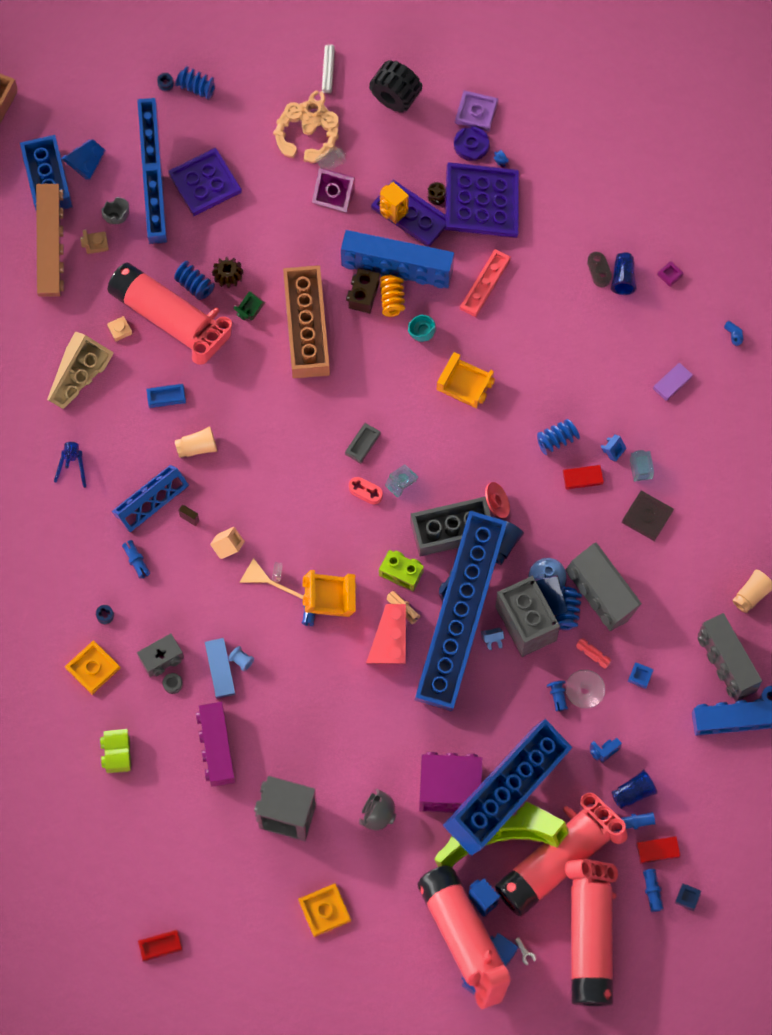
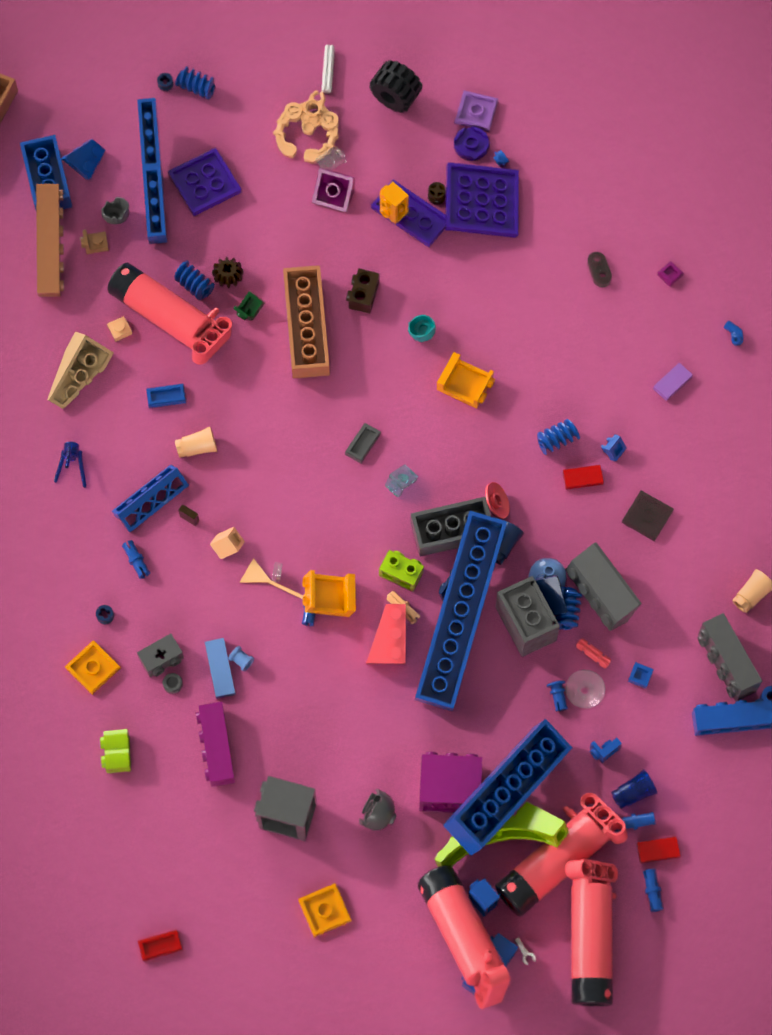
blue brick [341,230,454,288] -> none
coral beam [349,477,383,505] -> none
light orange piece [380,275,405,317] -> none
coral tile [460,249,511,317] -> none
medium blue tile [481,627,504,650] -> none
clear blue plant [611,252,637,295] -> none
clear light blue brick [630,450,654,481] -> none
dark blue plate [675,883,701,911] -> none

